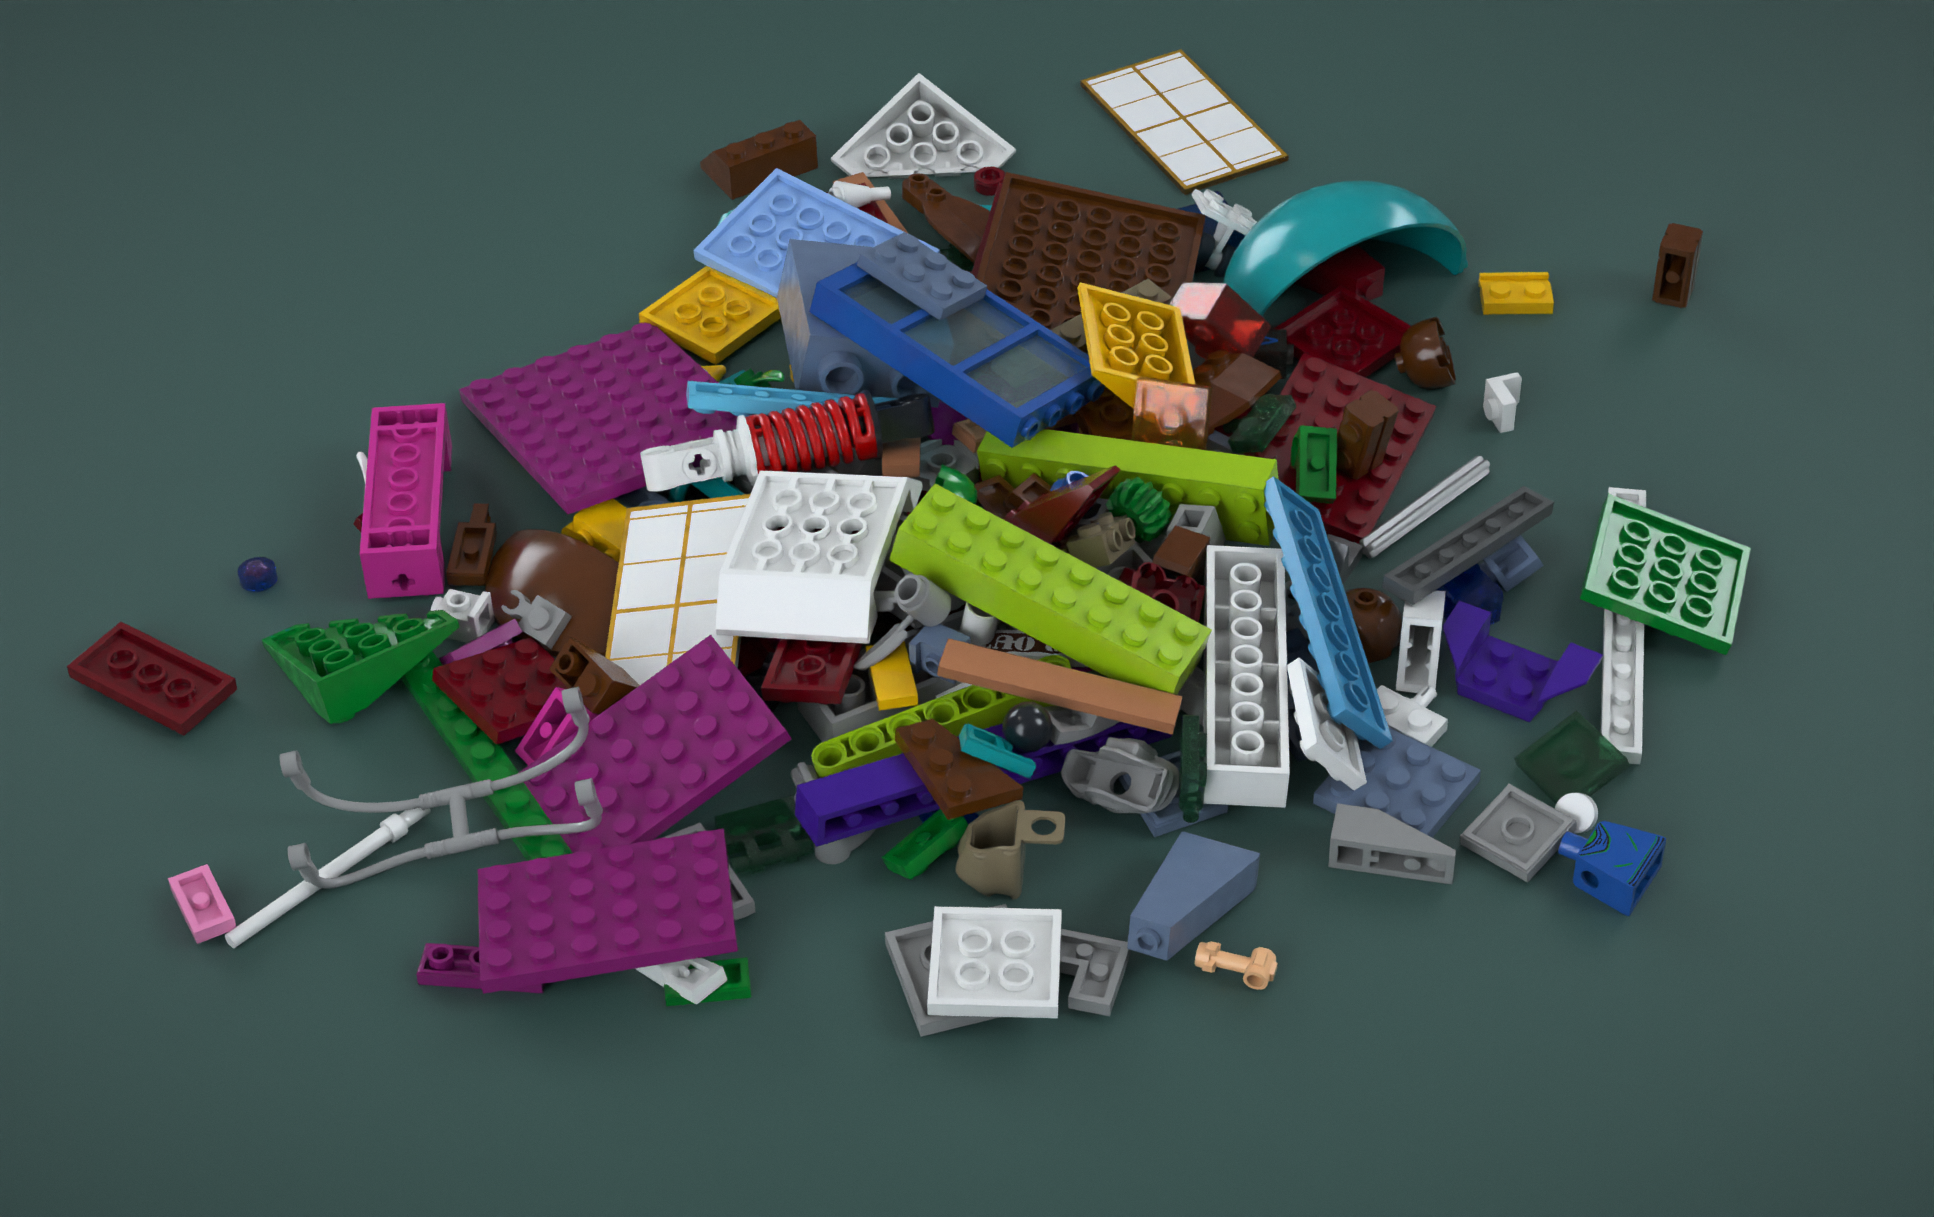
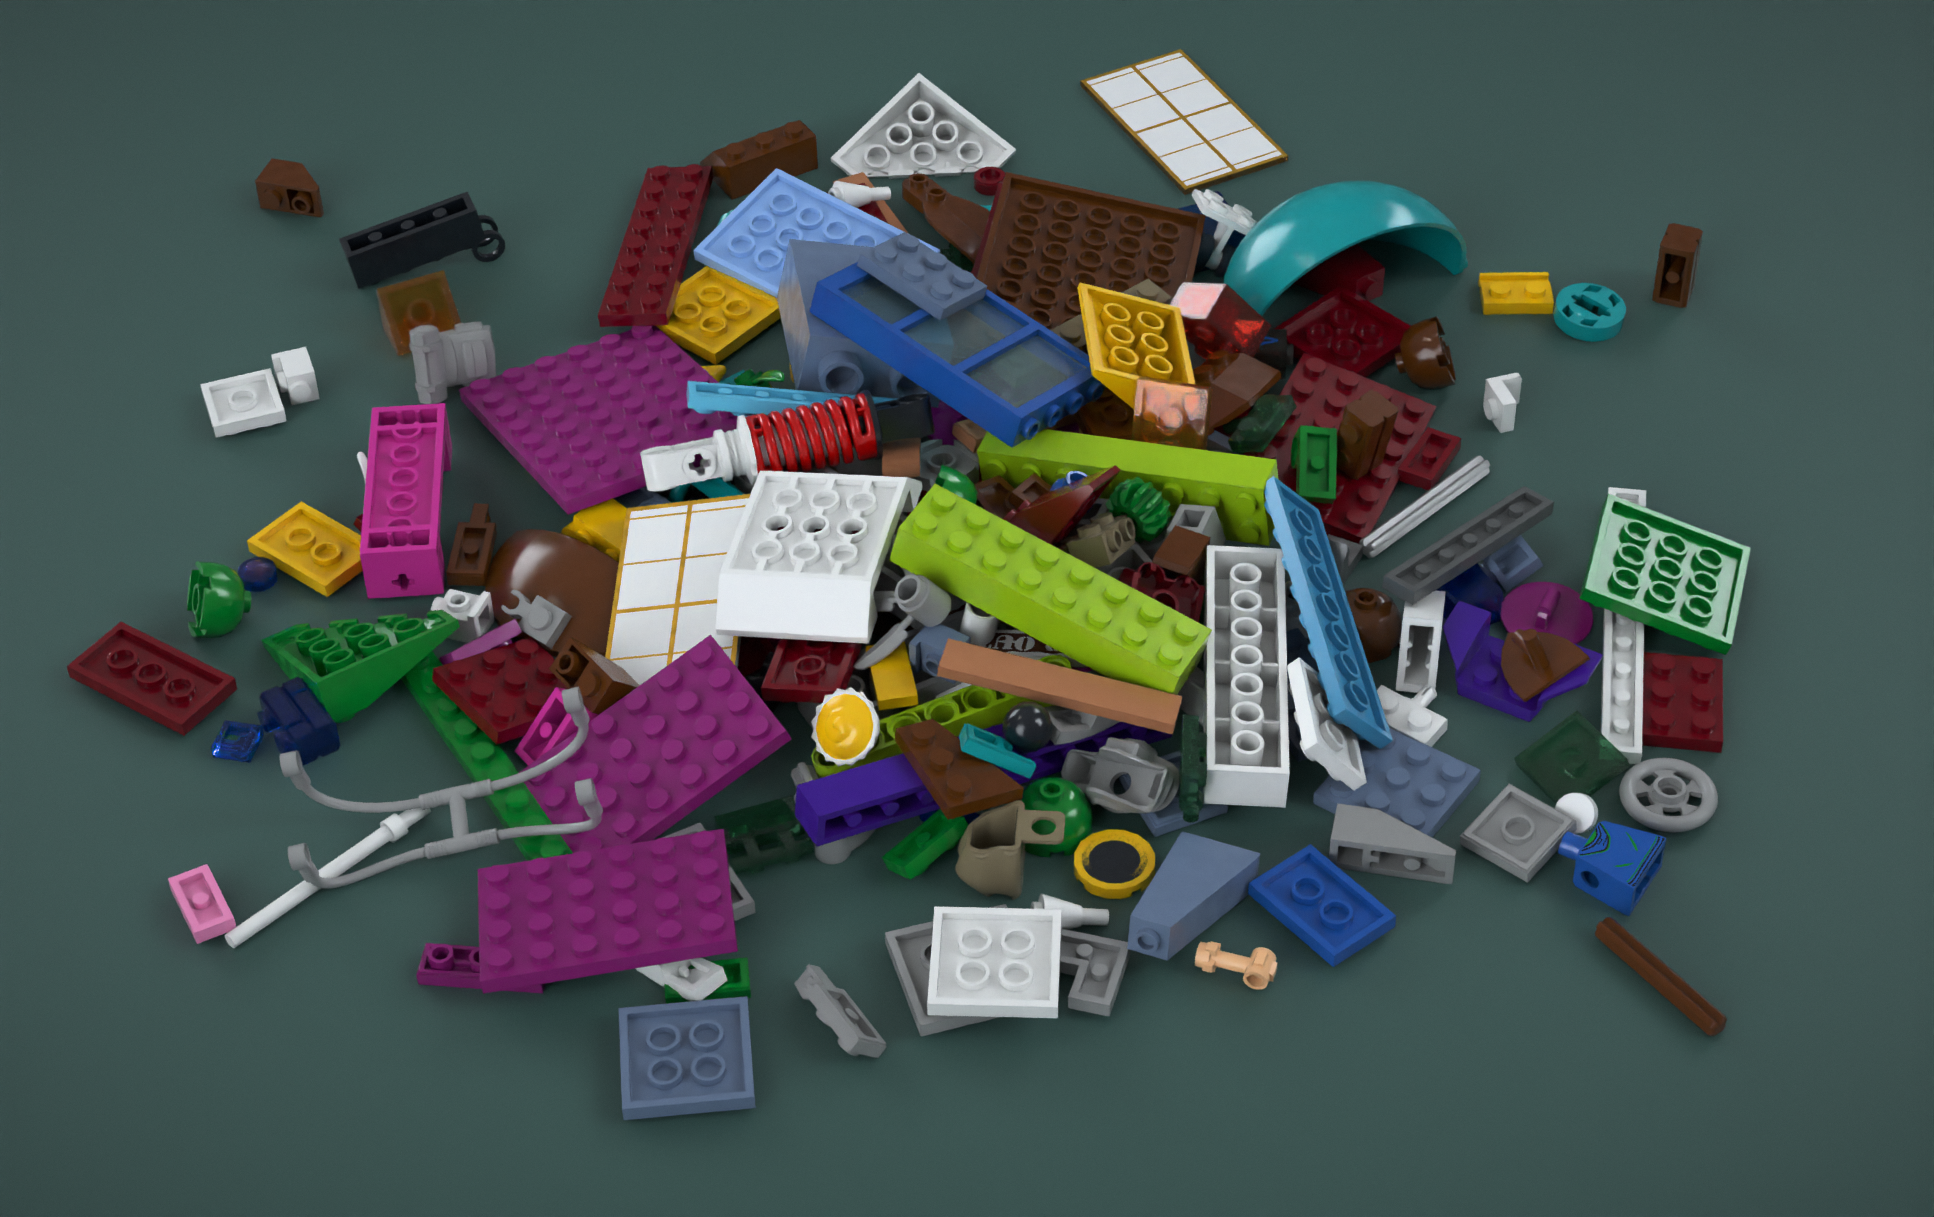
none -> green cylinder [187,561,251,638]
none -> white plate [200,368,287,438]
none -> clear blue tile [211,720,264,763]
none -> yellow plate [247,501,363,597]
none -> reddish brown slope [255,158,324,218]
none -> clear blue brick [257,677,341,766]
none -> white brick [271,347,320,405]
none -> black hinge [339,192,505,289]
none -> clear orange slope [376,270,461,356]
none -> light grey piece [409,321,497,404]
none -> dark red plate [598,164,714,327]
none -> sand blue plate [618,996,756,1120]
none -> light grey hinge [794,964,887,1058]
none -> yellow piece [811,687,880,767]
none -> green cylinder [1020,777,1092,858]
none -> white cone [1030,893,1109,930]
none -> tile [1074,829,1155,899]
none -> blue plate [1248,844,1396,967]
none -> dark red plate [1397,427,1461,491]
none -> magenta shield [1500,582,1593,644]
none -> reddish brown shield [1501,629,1590,703]
none -> teal piece [1553,283,1626,342]
none -> reddish brown axle [1595,917,1727,1037]
none -> light grey plate [1619,758,1718,833]
none -> dark red plate [1642,652,1723,753]

